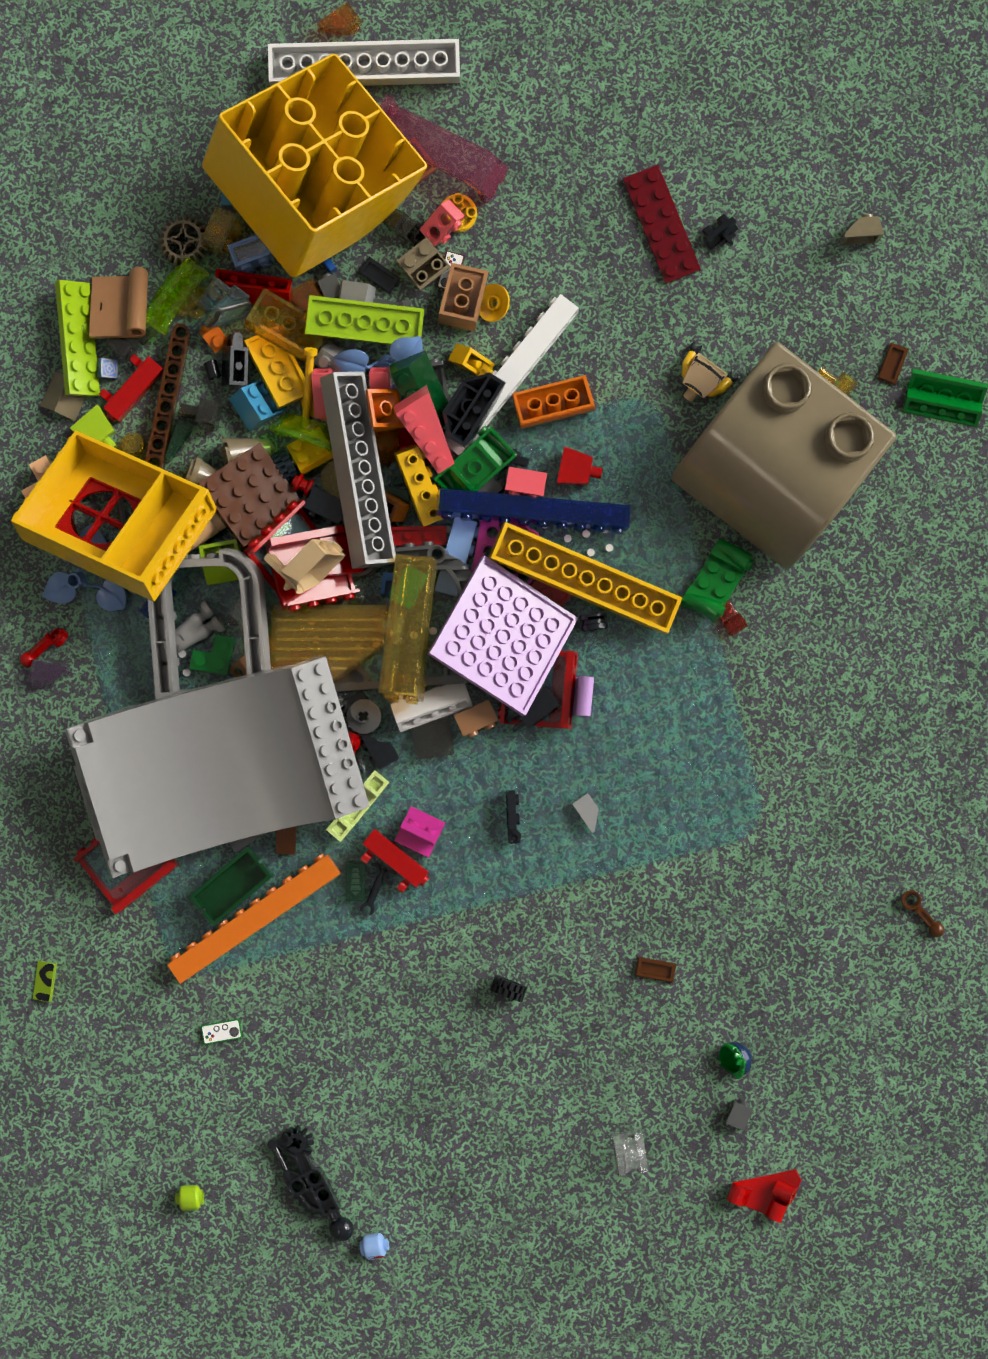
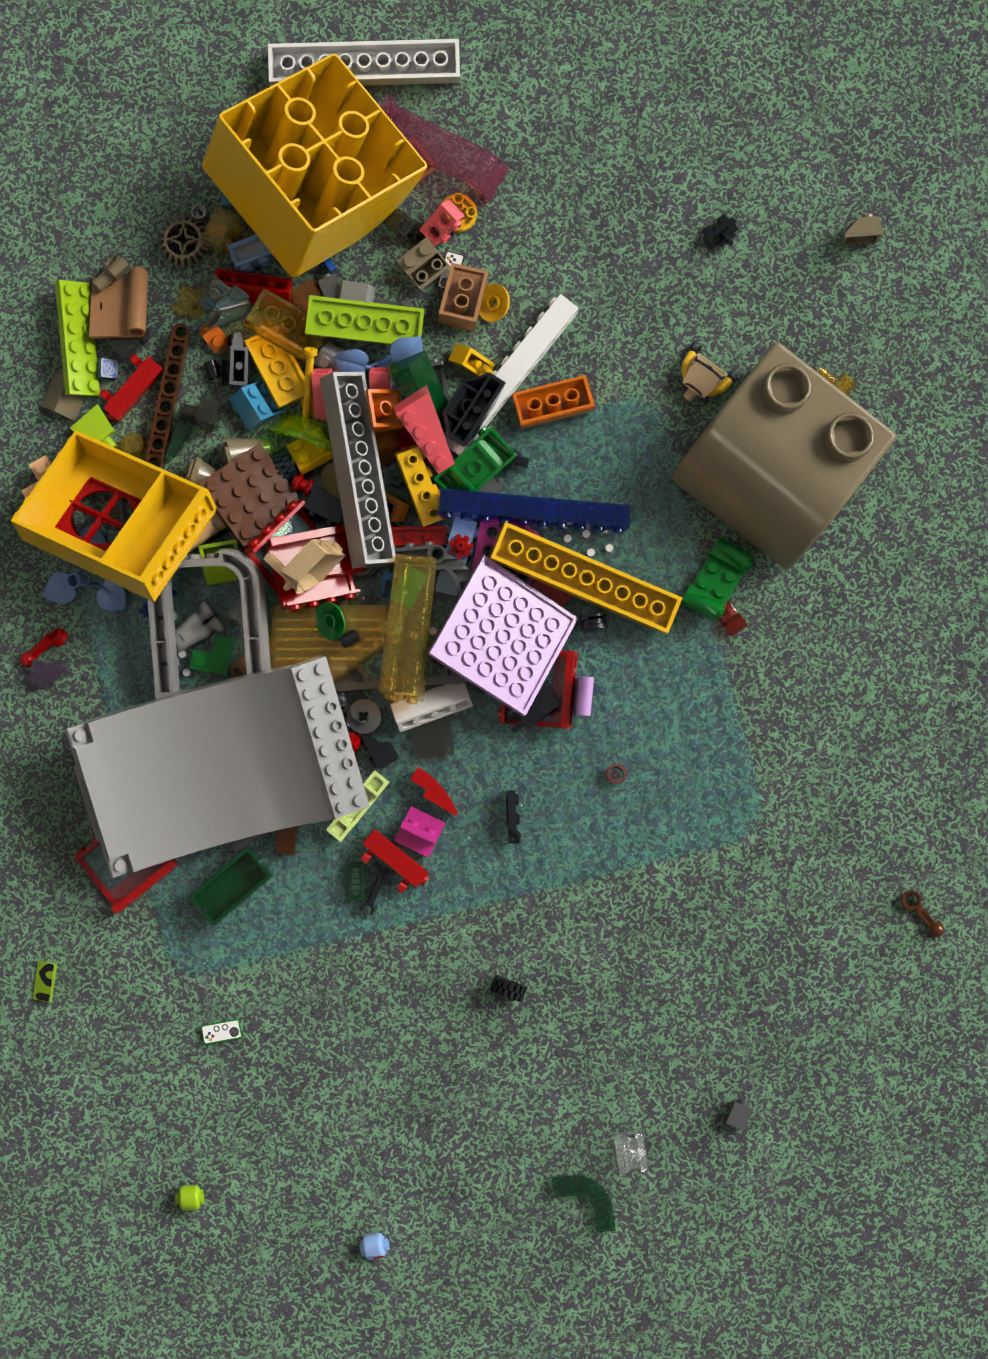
clear neon green windscreen [146,257,209,335] -> none
orange brick [167,854,341,984] -> none
black arm [267,1125,354,1242] -> none
clear orange slope [317,2,362,36] -> none
black tile [358,257,400,294] -> none
medium nougat piece [454,699,498,739] -> none
coral brick [505,467,547,503] -> none
red torso [557,447,603,486] -> none
light grey tile [572,793,599,833] -> none
dark red plate [623,165,701,284] -> none
reddish brown tile [635,957,676,983] -> none
green hair [718,1042,752,1079] -> none
red panel [726,1169,802,1223] -> none
reddish brown tile [877,343,909,385] -> none
green slope [902,369,988,427] -> none
none -> dark tan piece [92,254,131,292]
none -> light grey hinge [191,204,208,220]
none -> green dish [315,602,345,641]
none -> black hinge [339,629,360,649]
none -> red slope [410,767,458,816]
none -> red plant [449,534,474,559]
none -> clear green plate [552,1175,616,1232]
none -> tile [607,764,626,784]

